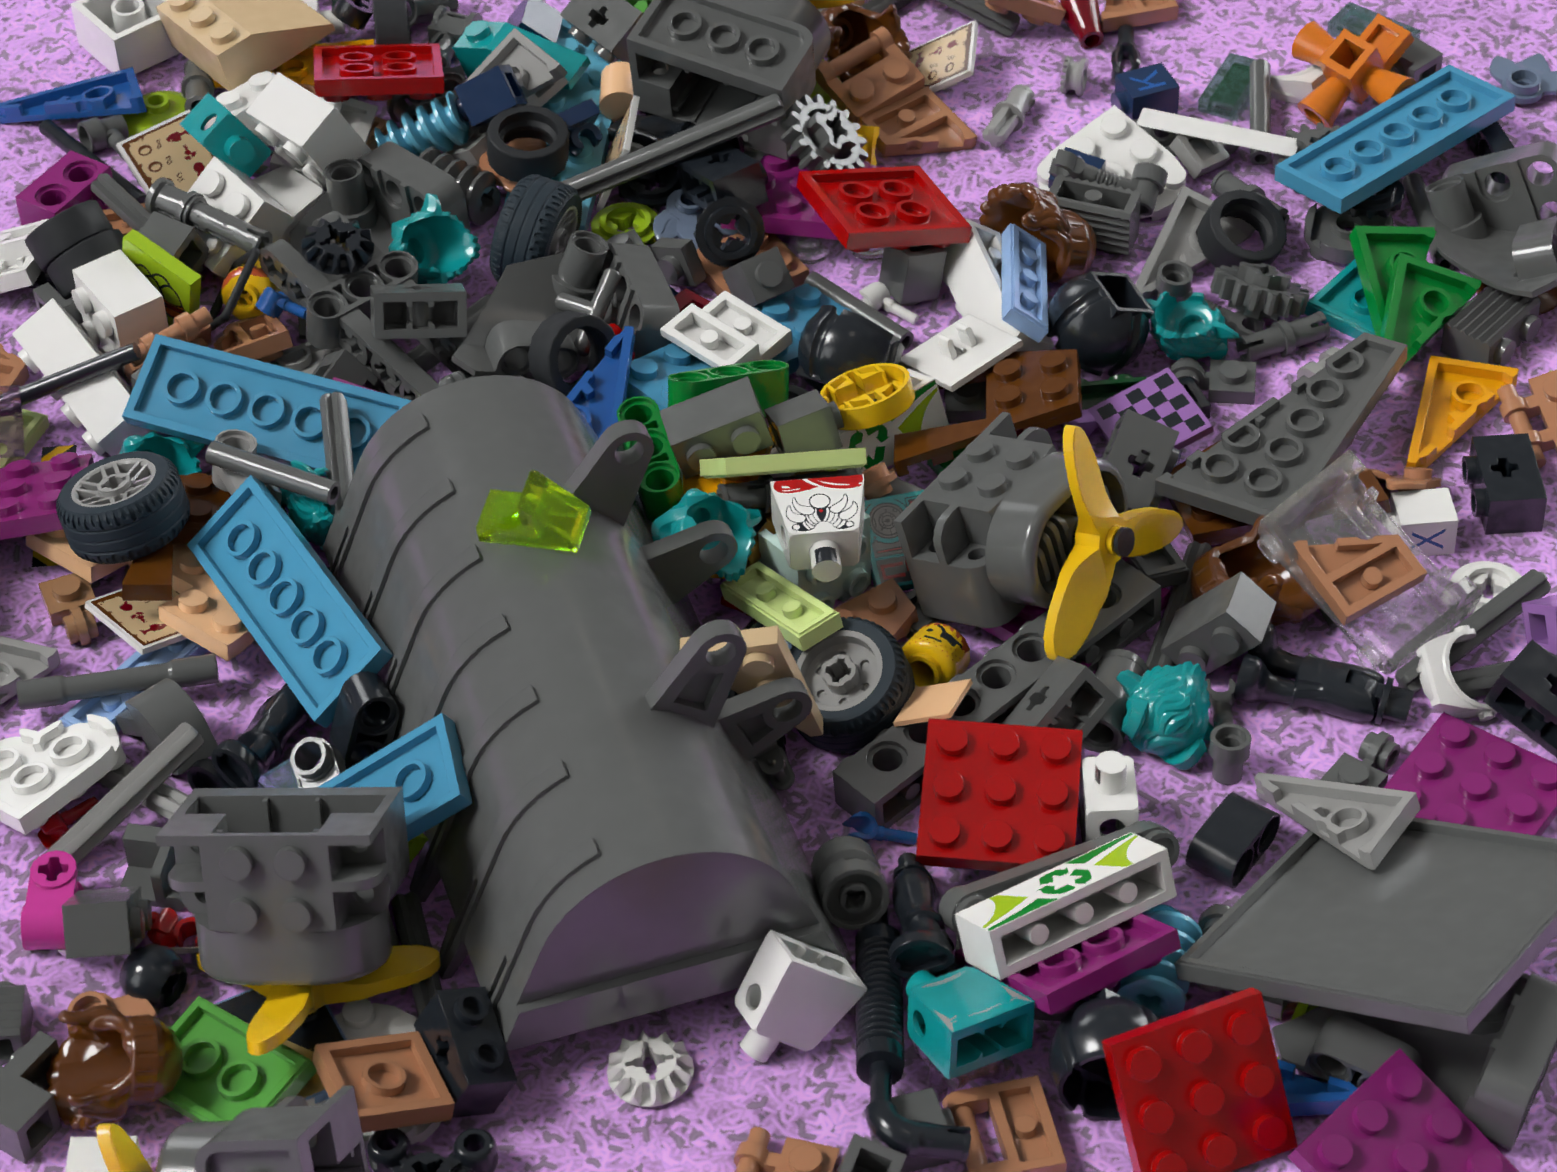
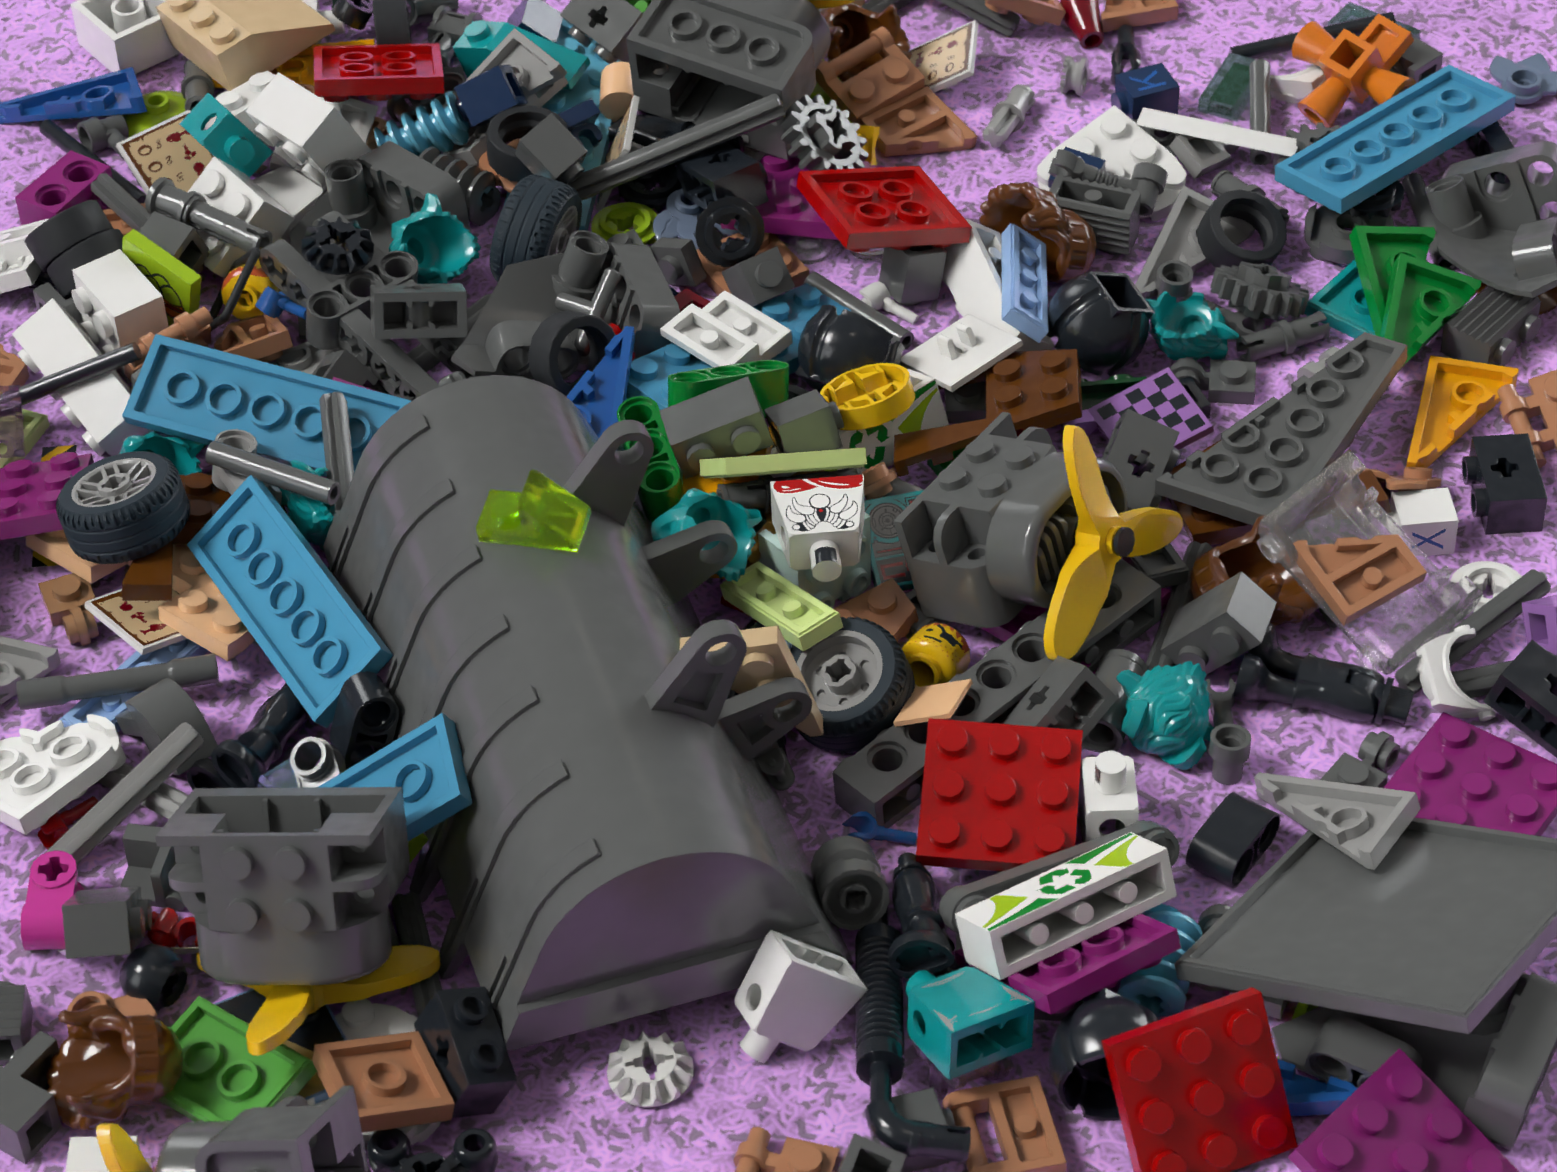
none -> dark grey brick [515,113,587,185]
none -> black bar [1230,11,1396,63]

